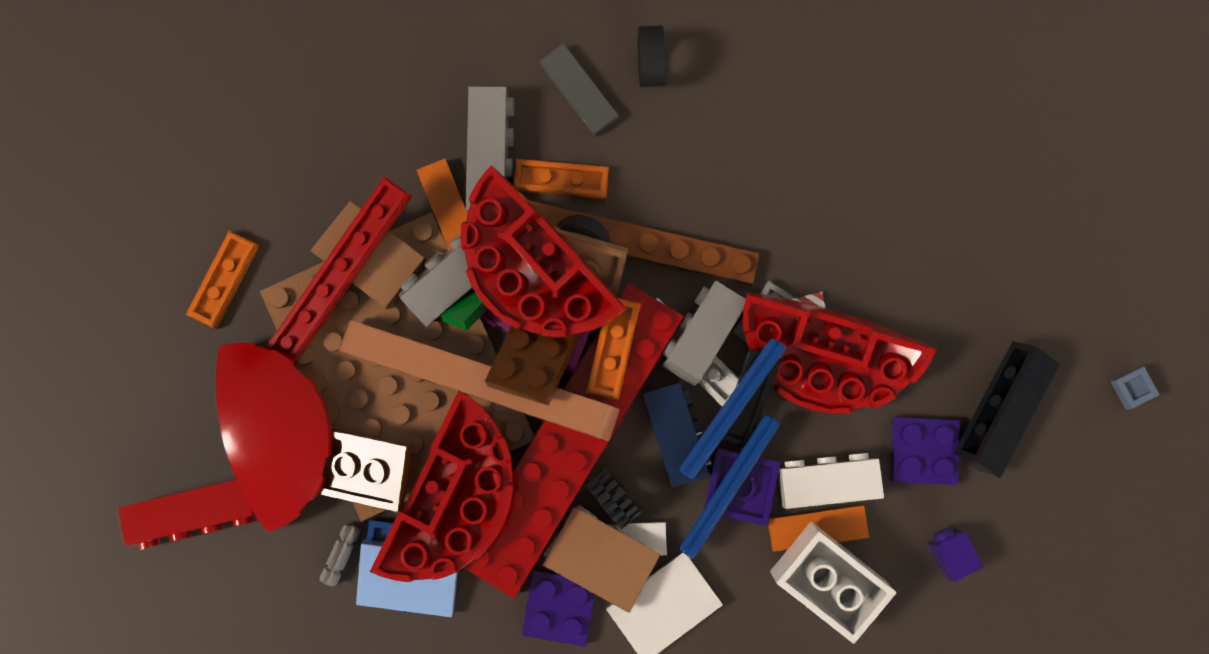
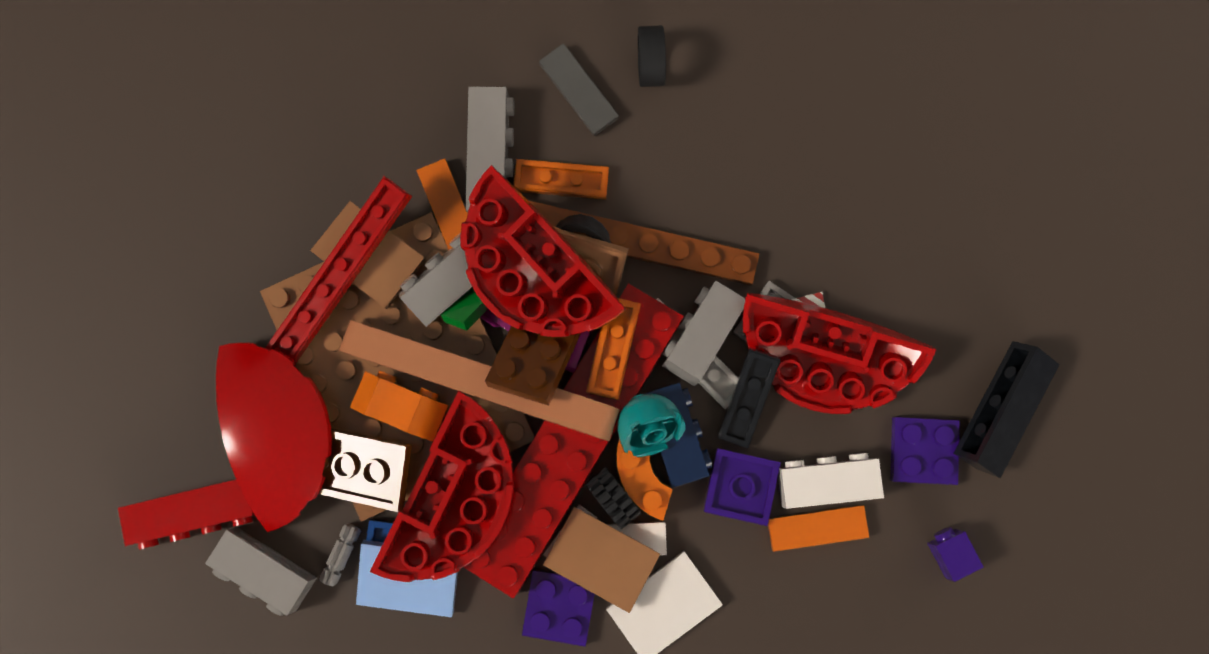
orange tile [185,231,260,329] -> none
blue axle [679,339,786,479] -> none
blue axle [680,415,780,558] -> none
white brick [770,522,897,644] -> none
sand blue plate [1110,366,1159,410] -> none
none -> light grey brick [205,527,317,616]
none -> orange brick [350,370,448,442]
none -> teal cylinder [617,394,685,457]
none -> orange brick [617,439,673,521]

